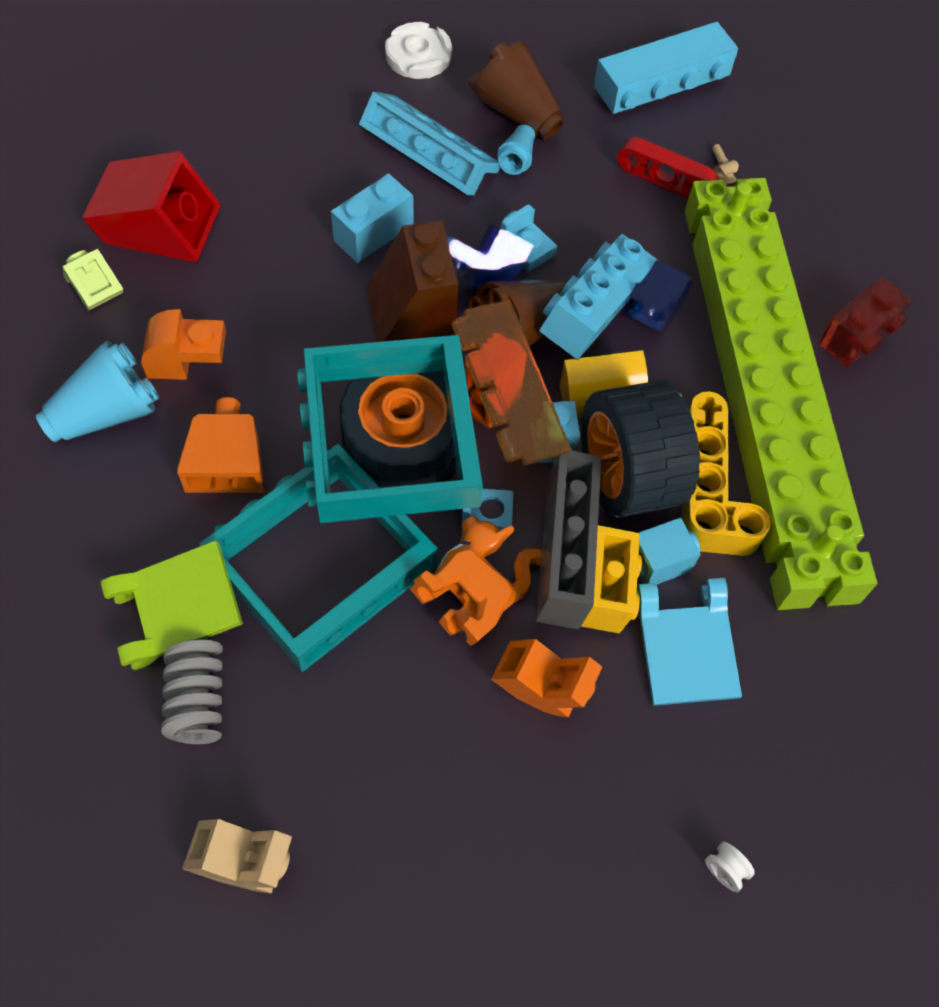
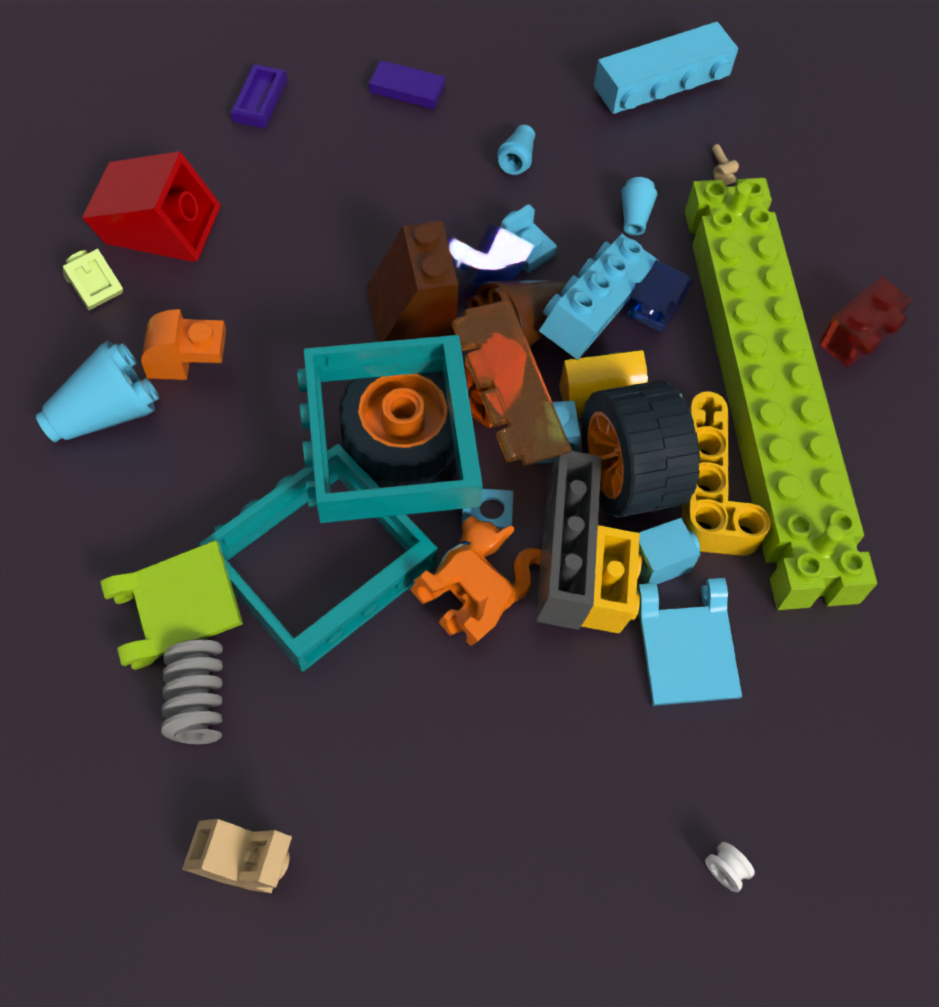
orange torso [177,397,265,493] -> none
medium azure brick [331,173,413,263] -> none
medium azure fence [359,91,501,195] -> none
white tile [385,22,452,79] -> none
reddish brown cone [469,41,565,140] -> none
orange brick [491,639,602,717] -> none
red beam [617,137,719,198] -> none
none -> dark purple tile [230,64,287,129]
none -> dark purple tile [369,60,445,109]
none -> medium azure cone [621,177,657,235]

